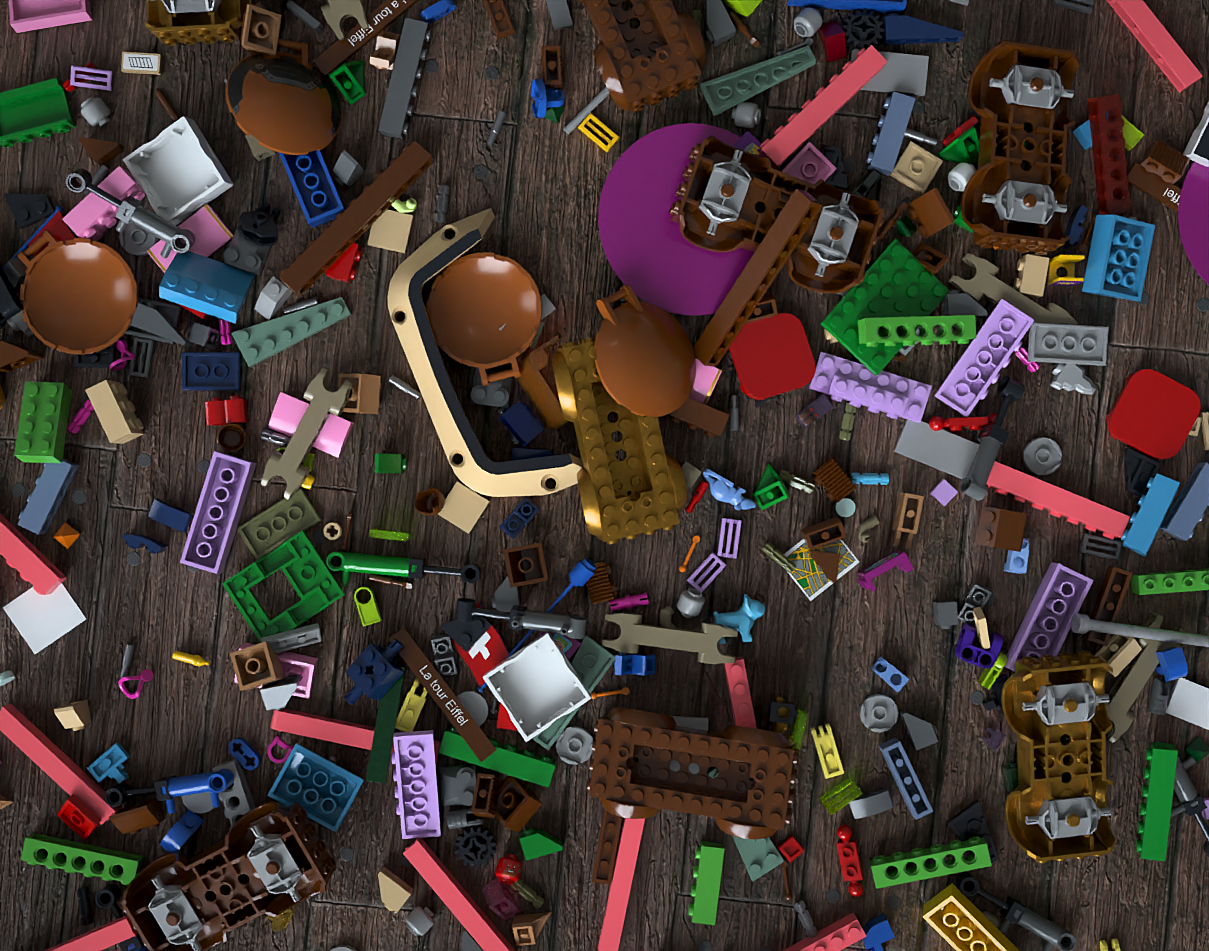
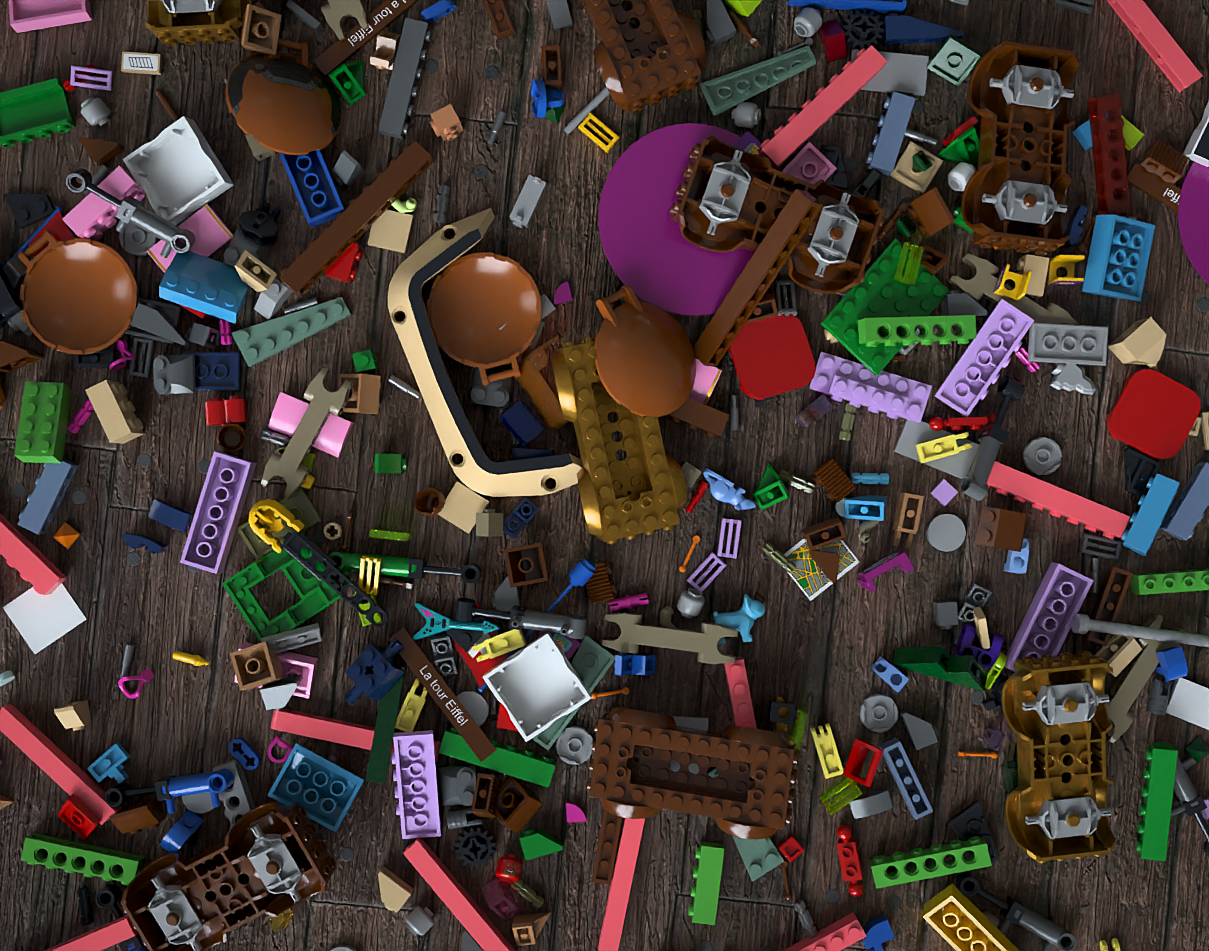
none -> dark grey slope [153,354,196,395]
none -> tan slope [235,250,277,292]
none -> black piece [249,499,388,627]
none -> green brick [352,349,379,374]
none -> yellow tile [358,556,382,596]
none -> teal piece [413,603,500,640]
none -> nougat brick [430,104,464,141]
none -> light yellow hinge [472,629,527,662]
none -> dark tan brick [476,509,503,537]
none -> light grey brick [510,175,547,228]
none -> magenta tile [554,281,573,305]
none -> dark pink tile [566,802,586,822]
none -> dark grey tile [774,280,797,316]
none -> red tile [843,739,884,787]
none -> dark azure slope [845,495,887,521]
none -> dark green slope [892,646,988,691]
none -> clear neon green tile [894,242,924,285]
none -> dark green slope [912,151,933,171]
none -> light yellow hinge [915,432,972,463]
none -> light grey tile [926,513,966,552]
none -> tile [927,34,983,86]
none -> orange hinge [958,751,998,759]
none -> yellow piece [993,264,1033,301]
none -> flat silver pin [1090,558,1100,593]
none -> tan piece [1108,317,1166,371]

